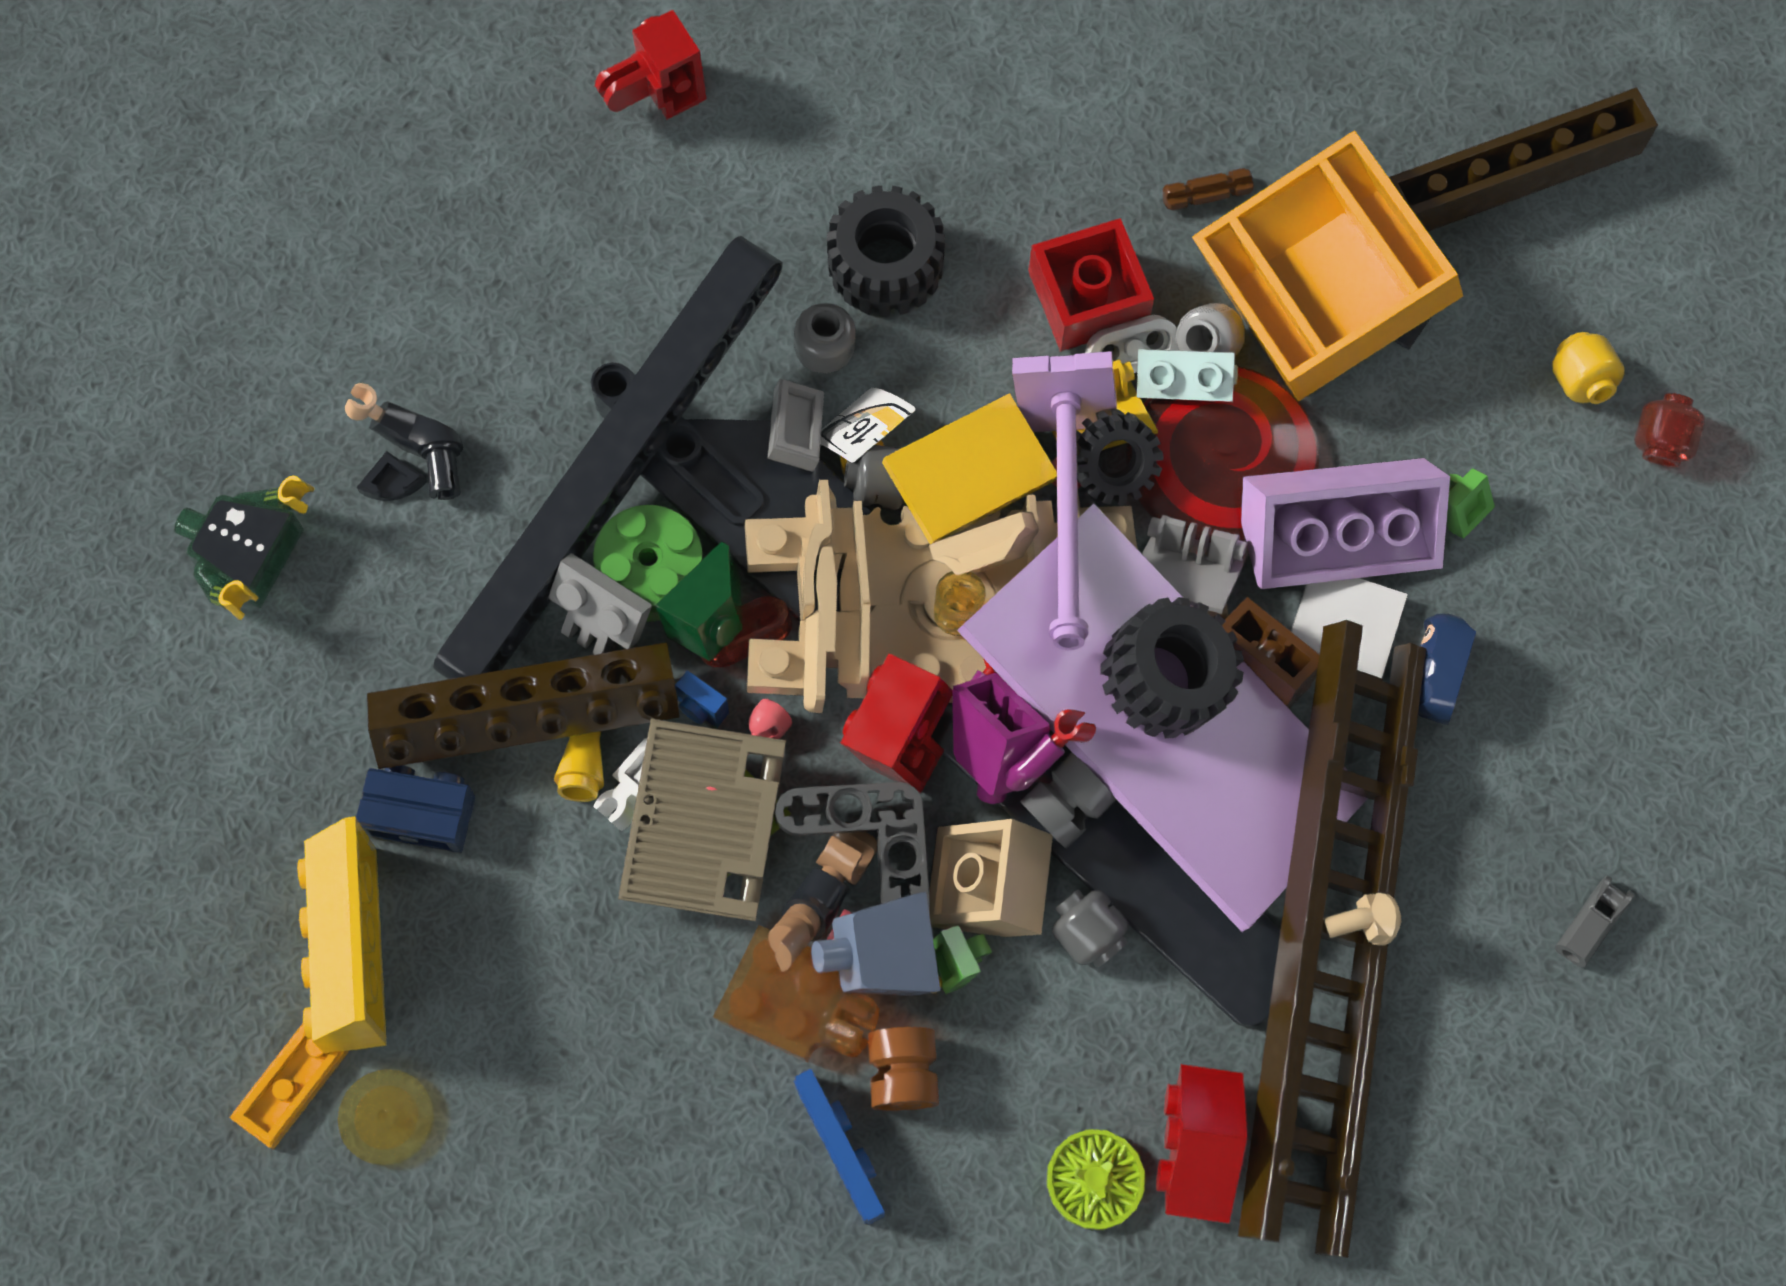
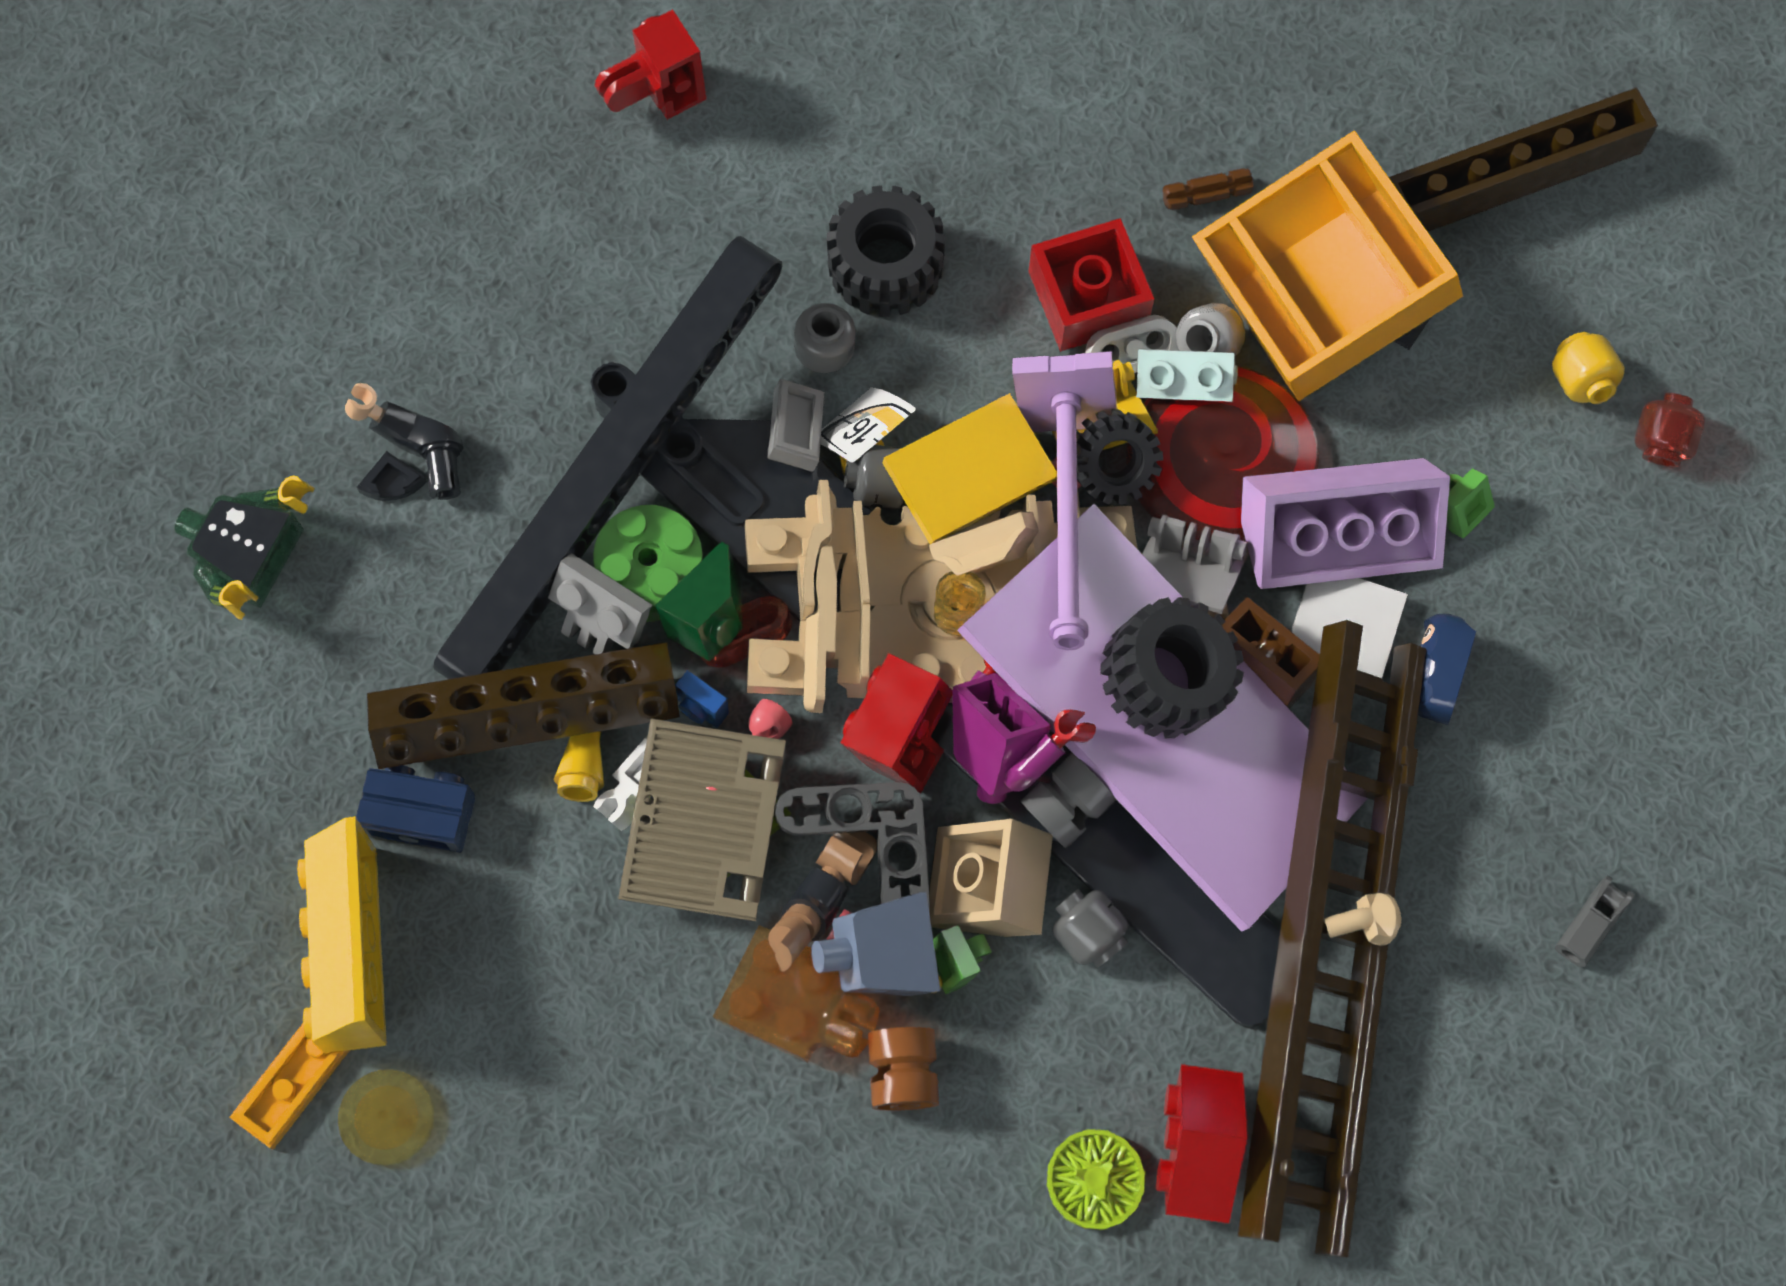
blue plate [794,1069,885,1225] -> none

